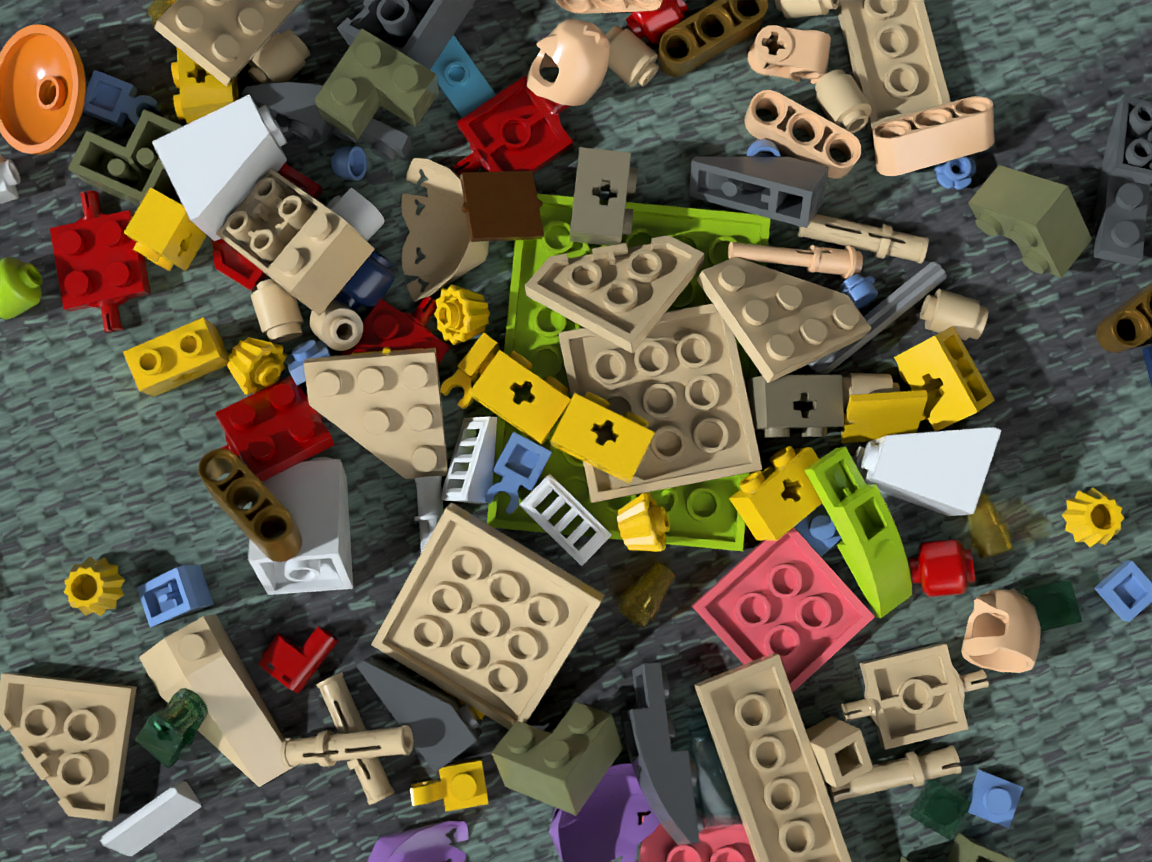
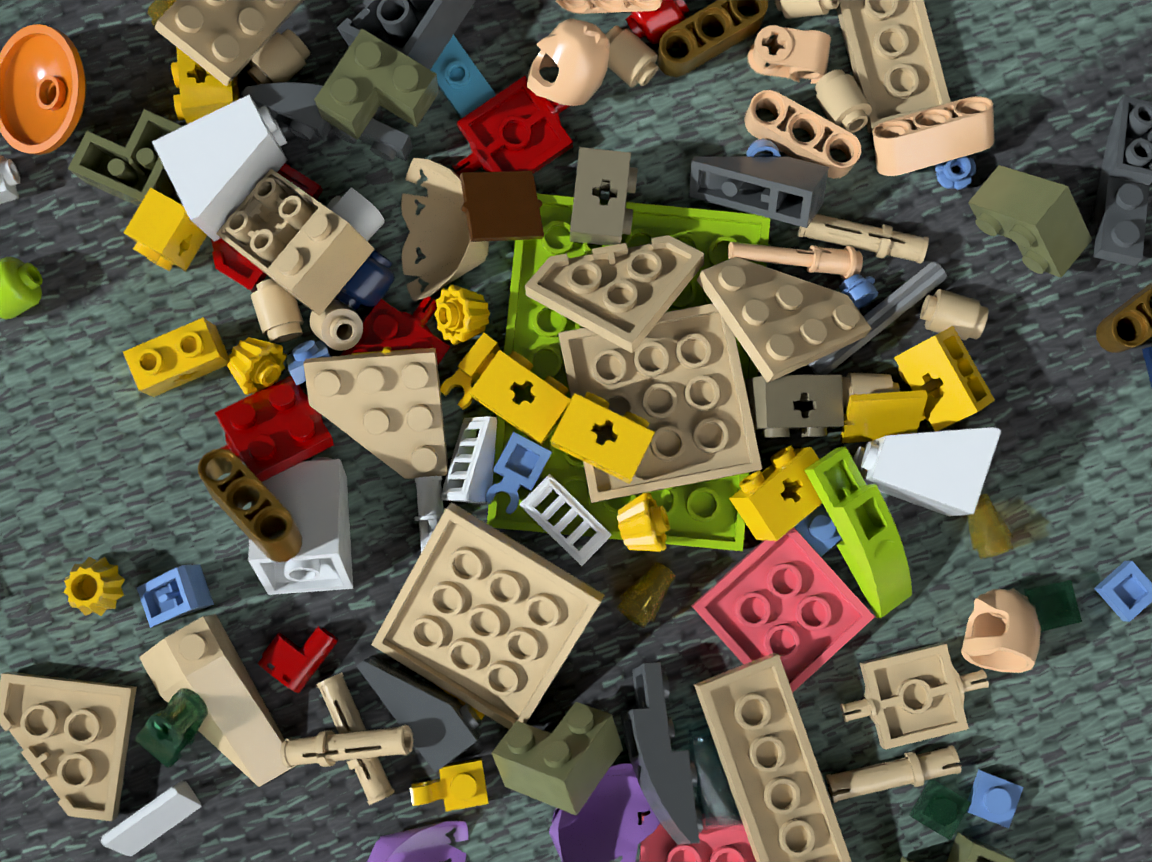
red plate [49,190,151,333] -> none
medium blue plate [83,70,162,128] -> none
medium blue hinge [330,146,367,181] -> none
tan brick [806,716,873,789] -> none
red head [910,539,975,597] -> none
yellow piece [1062,487,1124,548] -> none

